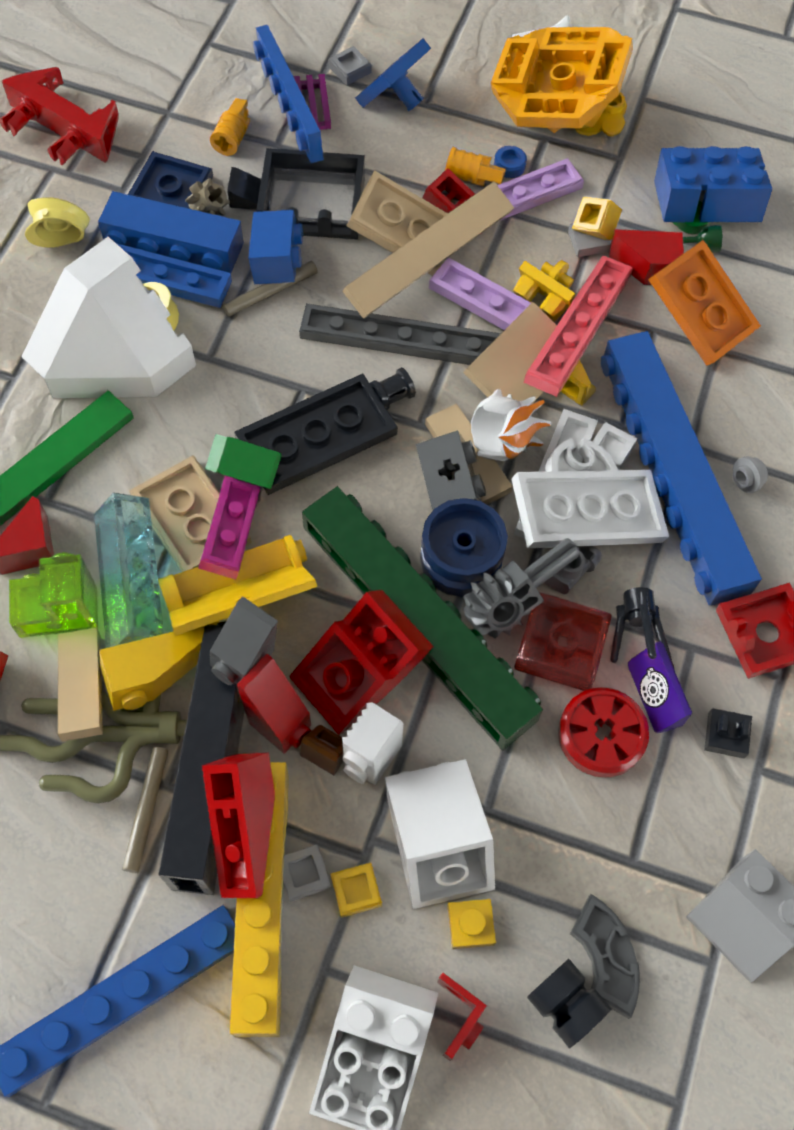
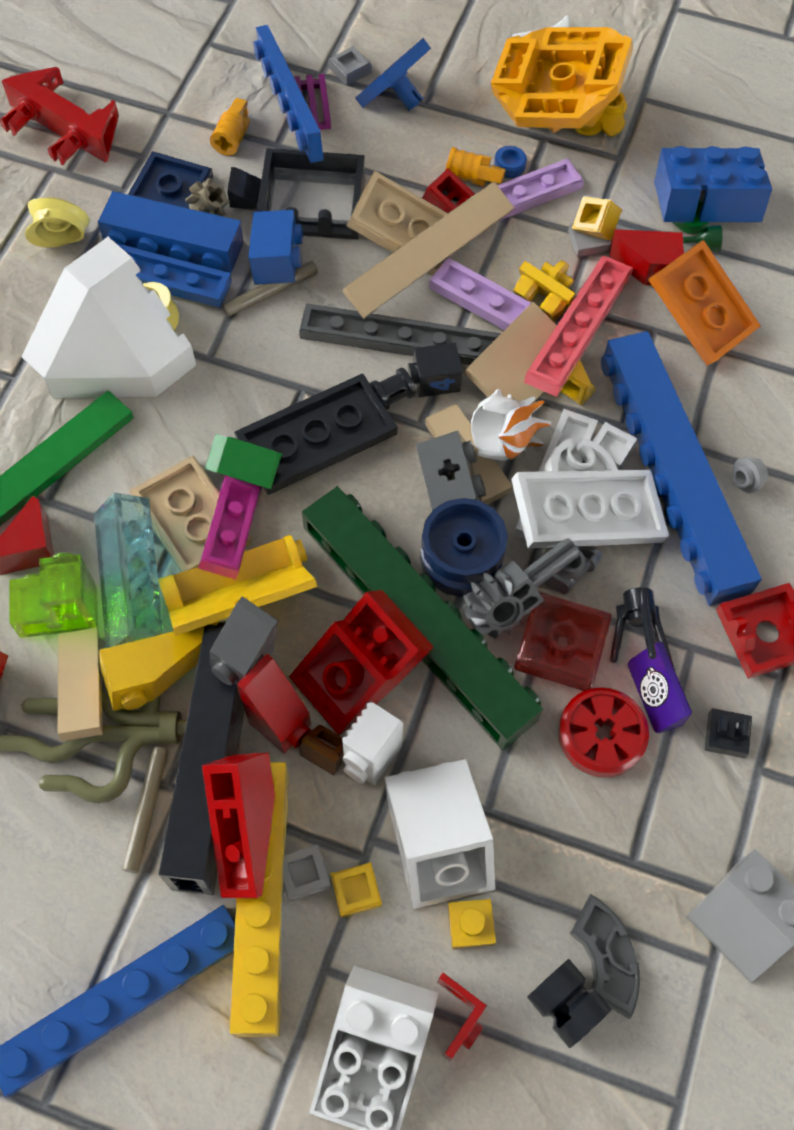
none -> black brick [407,342,463,398]

